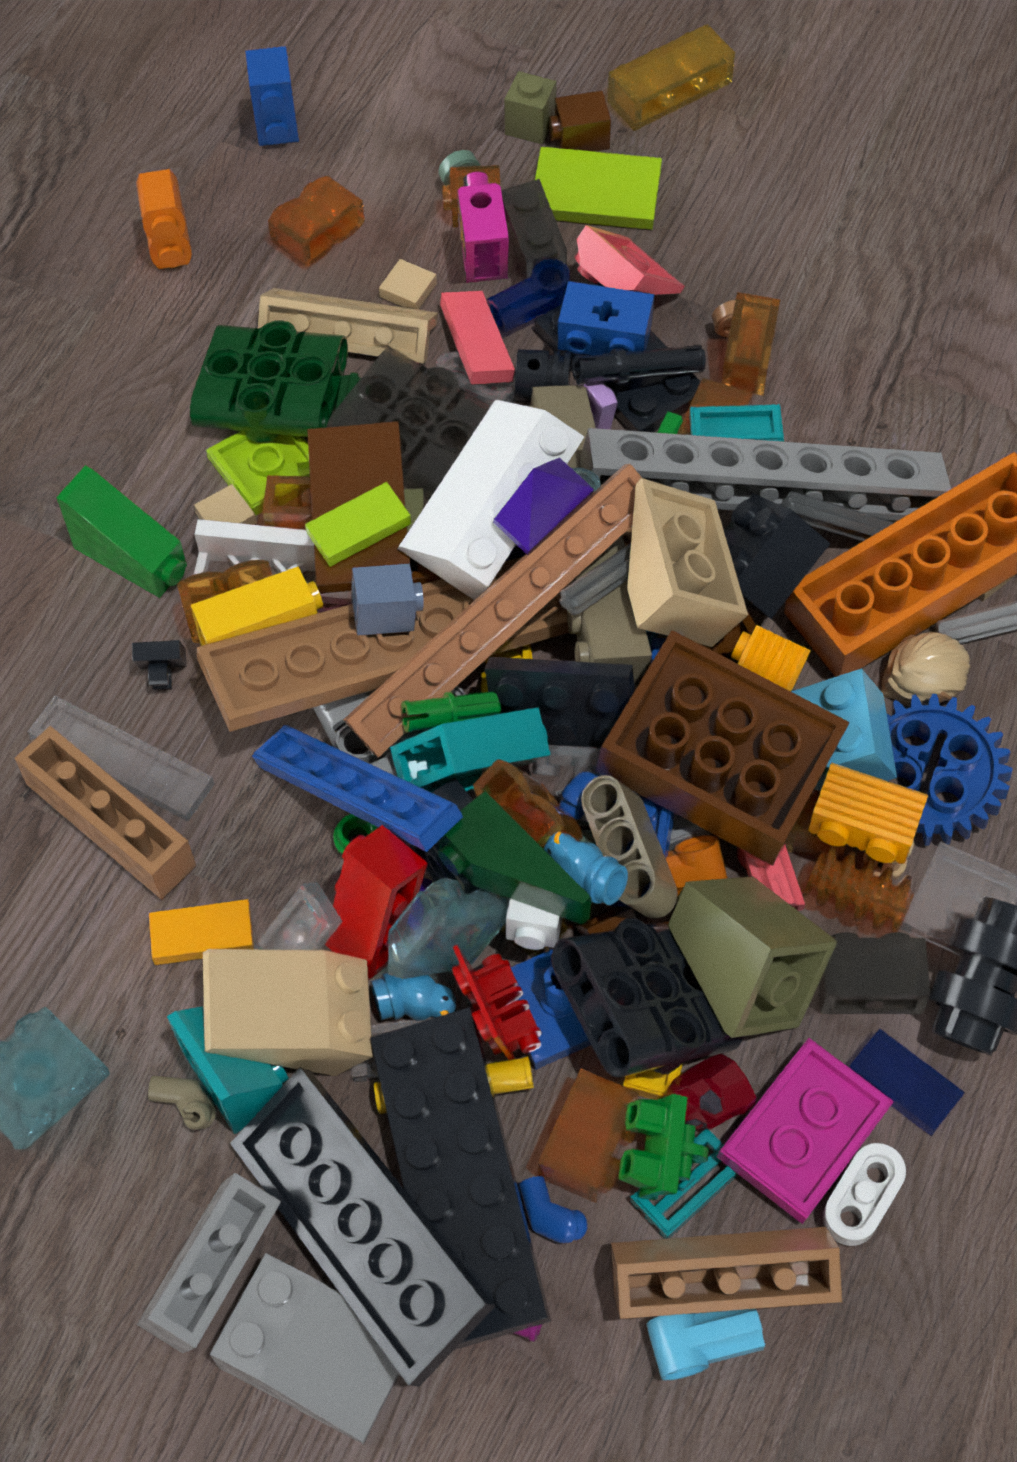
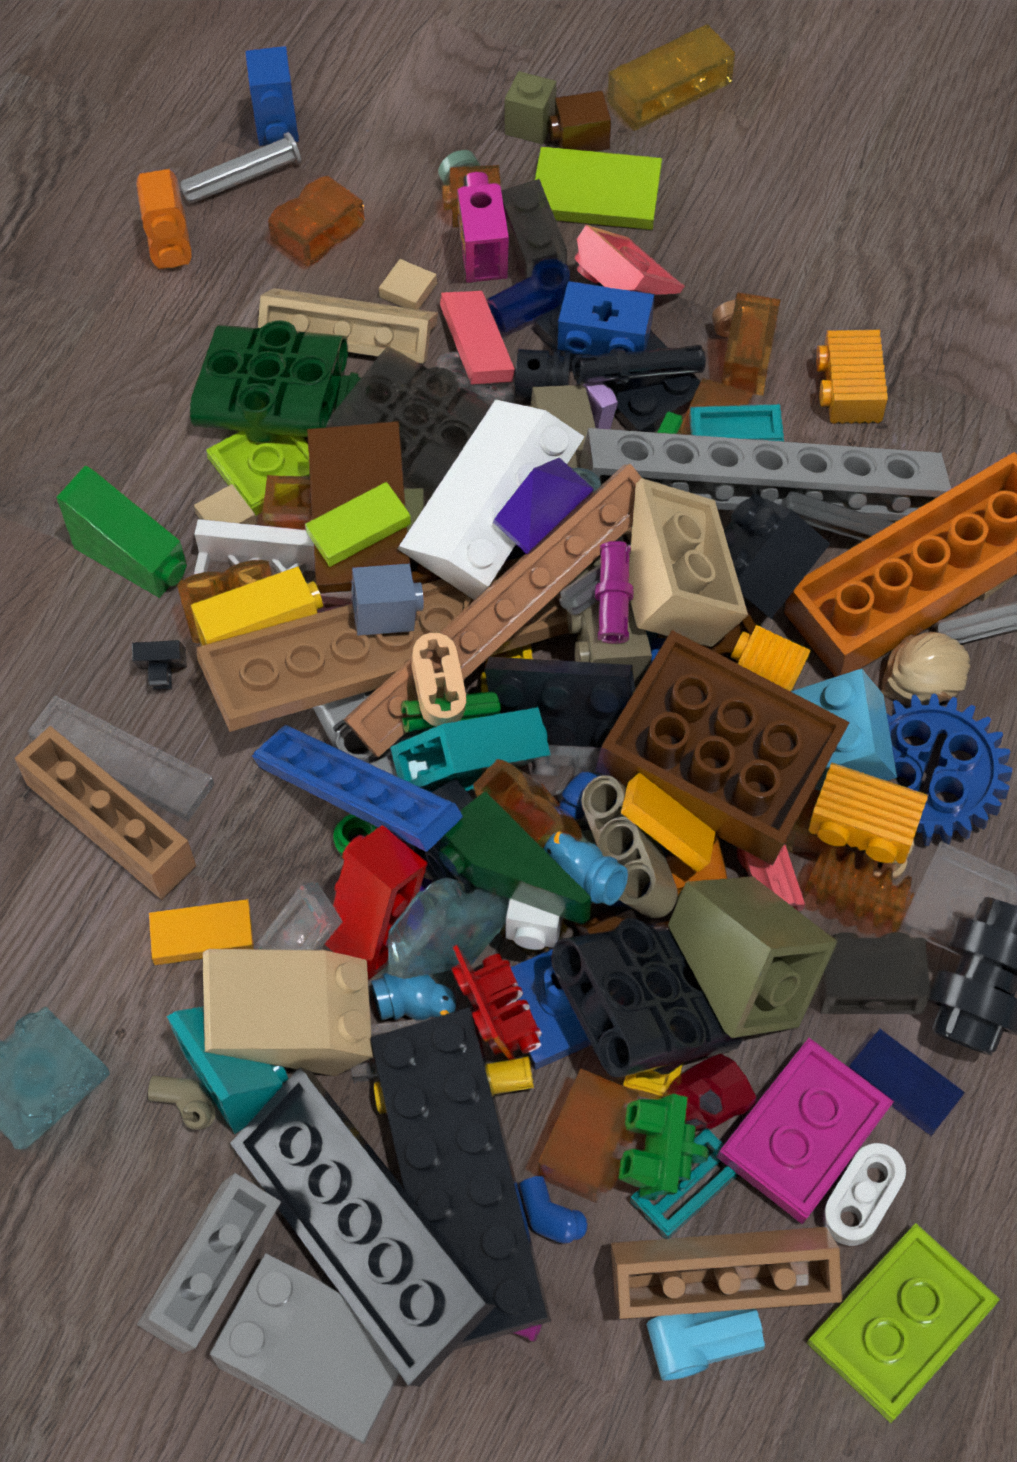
none -> light grey axle [180,132,301,203]
none -> light nougat beam [412,633,466,727]
none -> magenta pin [595,541,634,644]
none -> light orange tile [621,772,716,872]
none -> lime tile [807,1223,1000,1423]
none -> light orange brick [816,329,888,424]

